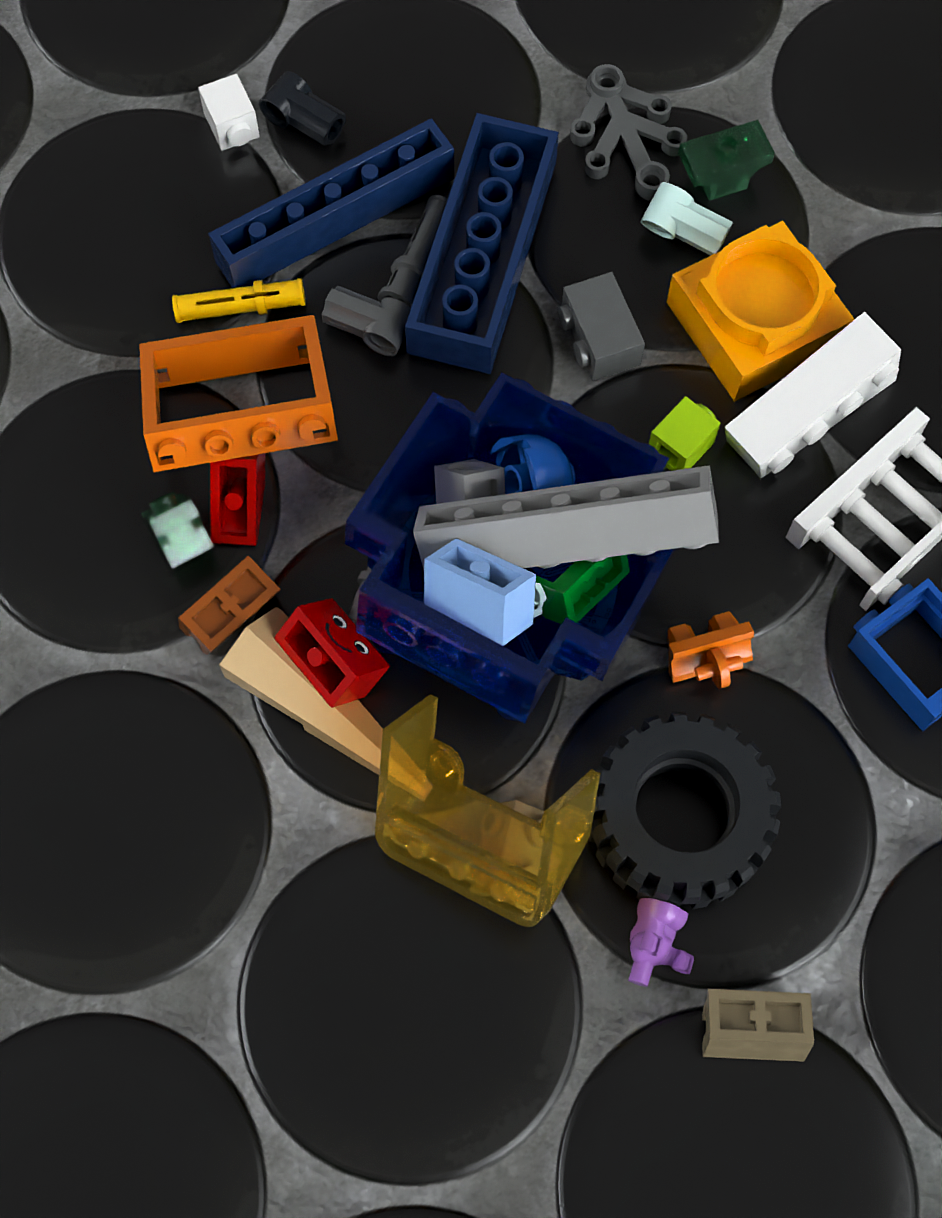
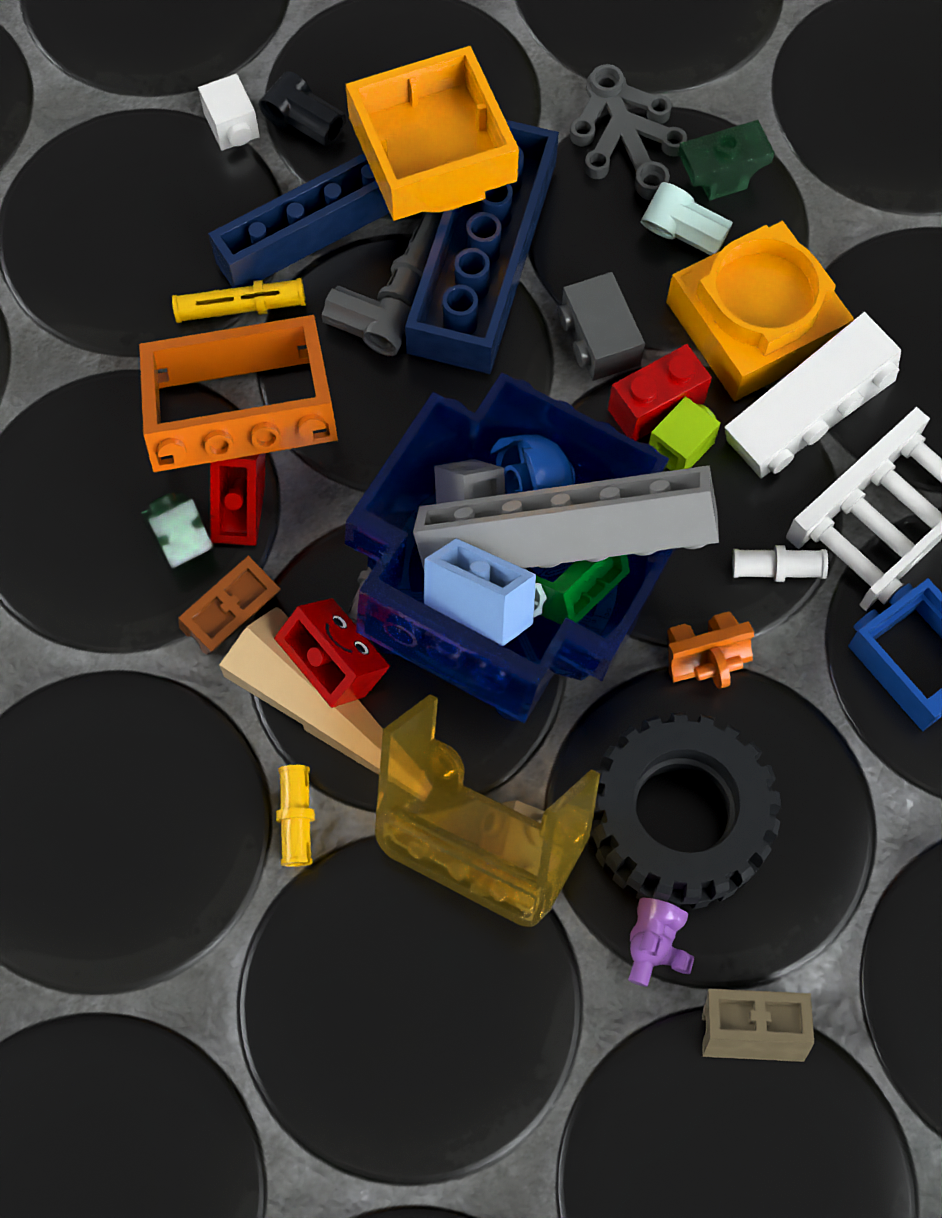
none -> yellow pin [276,765,315,867]
none -> light orange container [346,46,519,221]
none -> red brick [608,344,712,443]
none -> white pin [732,545,828,582]

